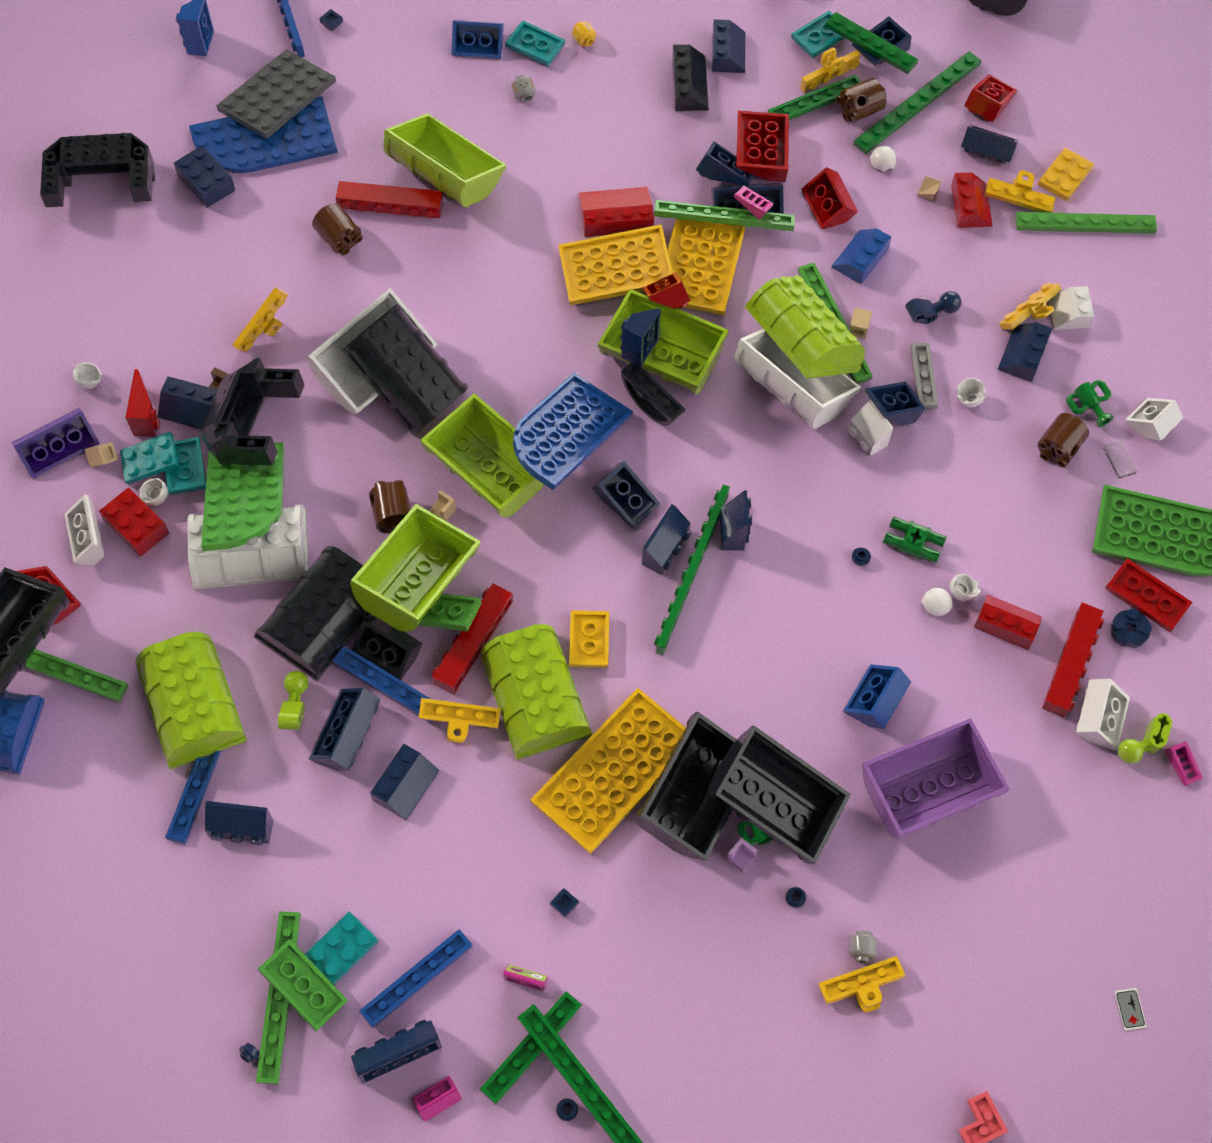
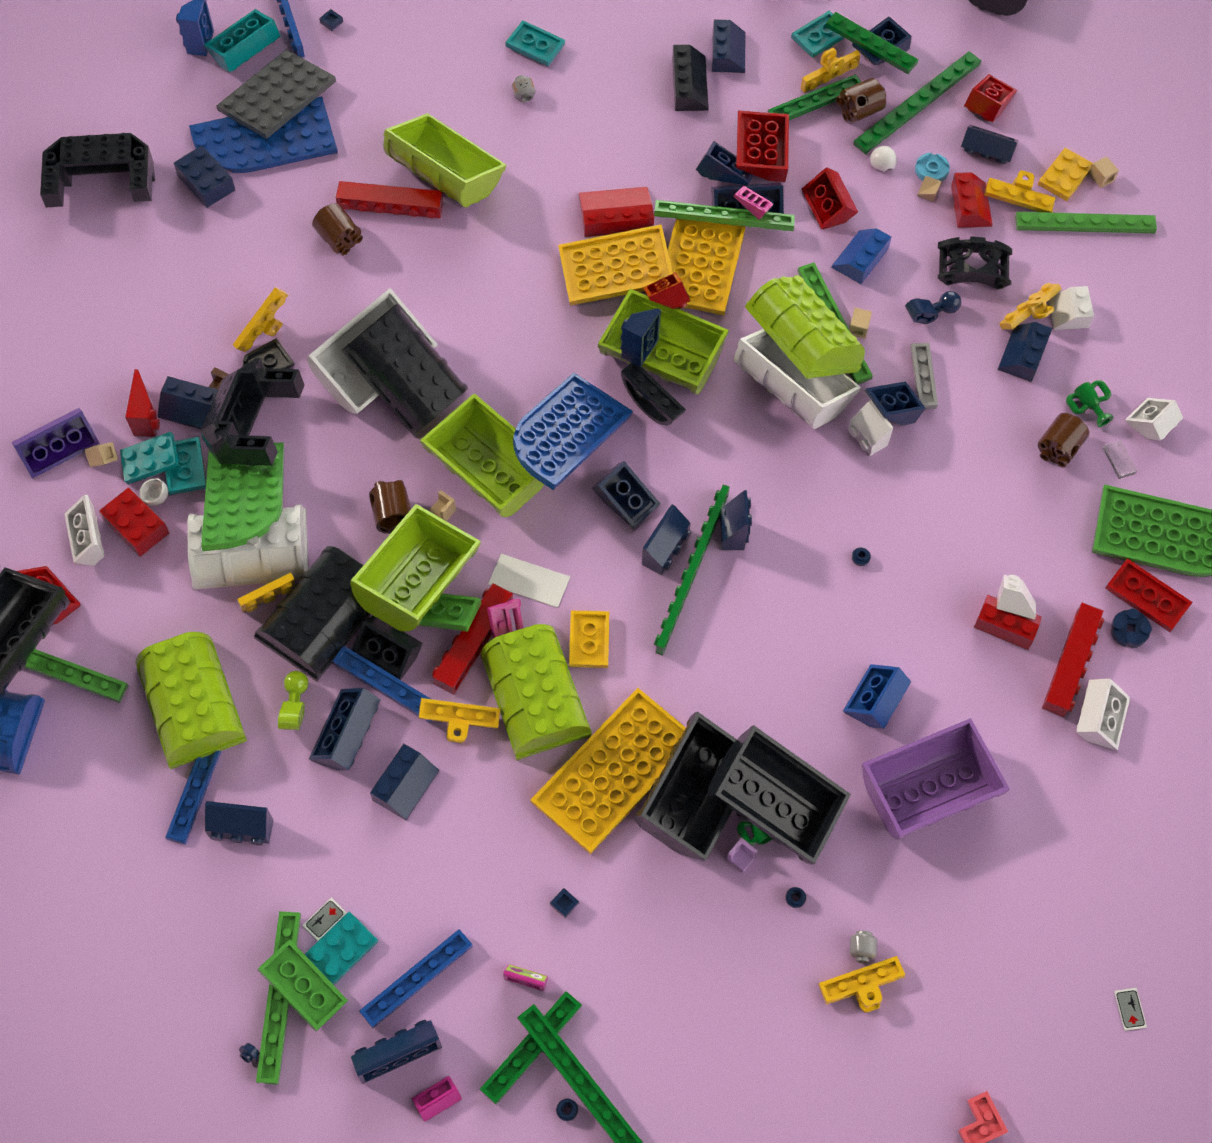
white hair [73,362,102,390] -> none
blue slope [451,20,504,58] -> none
yellow head [572,21,596,47] -> none
green pin [883,516,947,563] -> none
white hair [921,588,953,617] -> none
white hair [950,573,981,602] -> none
white hair [957,378,985,407] -> none
lime beam [1117,713,1172,764] -> none
dark pink slope [1164,741,1203,786] -> none
none -> teal slope [204,9,281,73]
none -> yellow plate [238,573,295,613]
none -> black tile [242,338,295,369]
none -> sticker [302,897,347,941]
none -> dark pink plate [487,599,524,639]
none -> white sticker [488,554,570,608]
none -> medium azure tile [915,153,950,182]
none -> black fence [938,236,1012,290]
none -> white slope [997,575,1036,619]
none -> tan panel [1089,157,1119,188]

